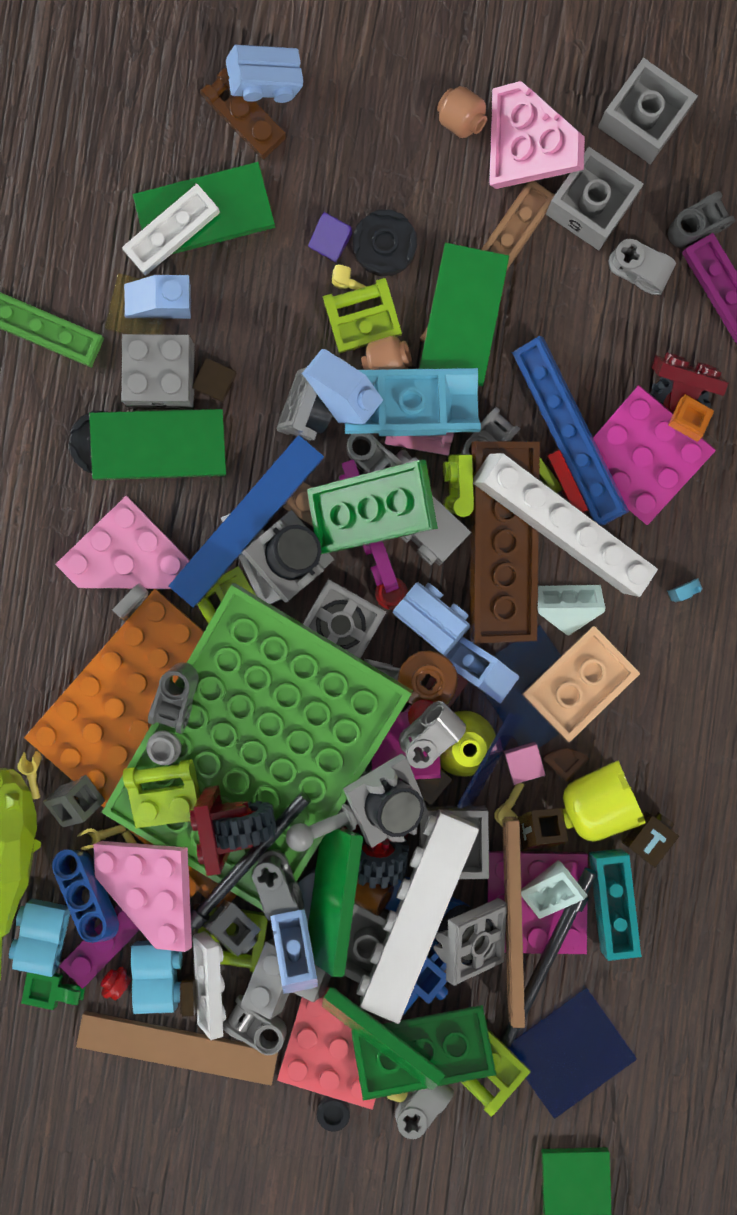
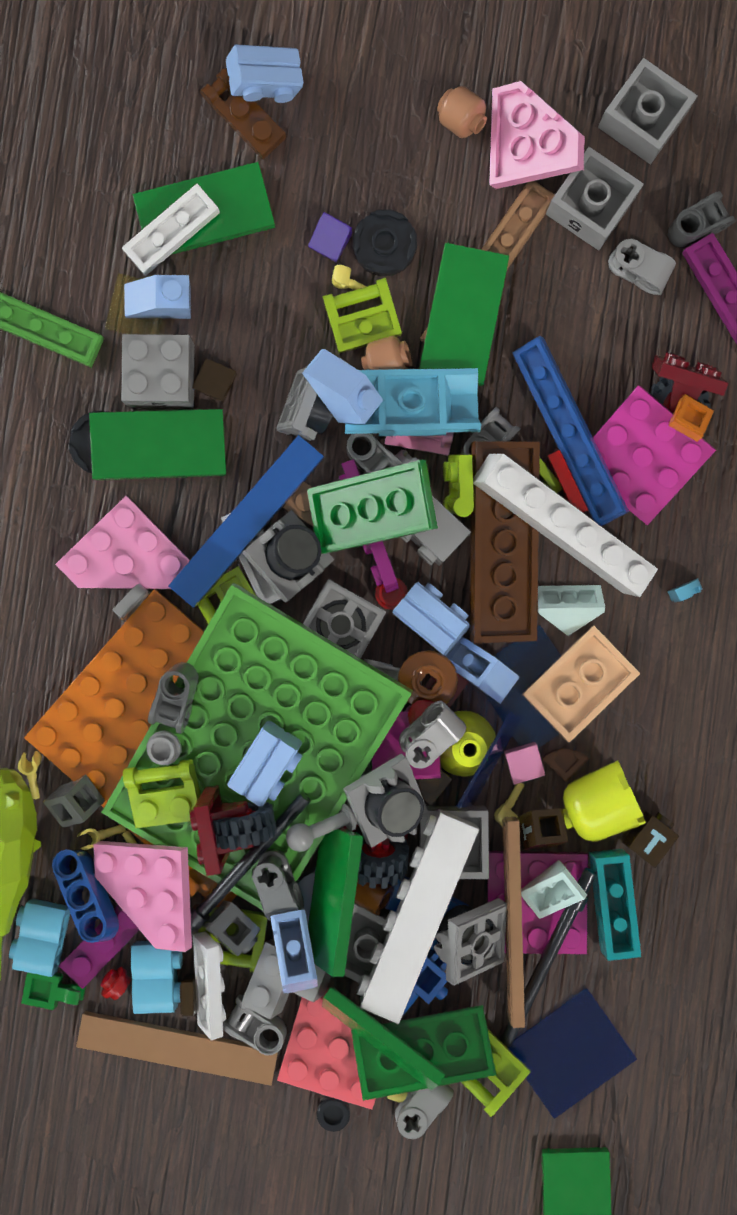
none -> light blue brick [227,721,303,807]

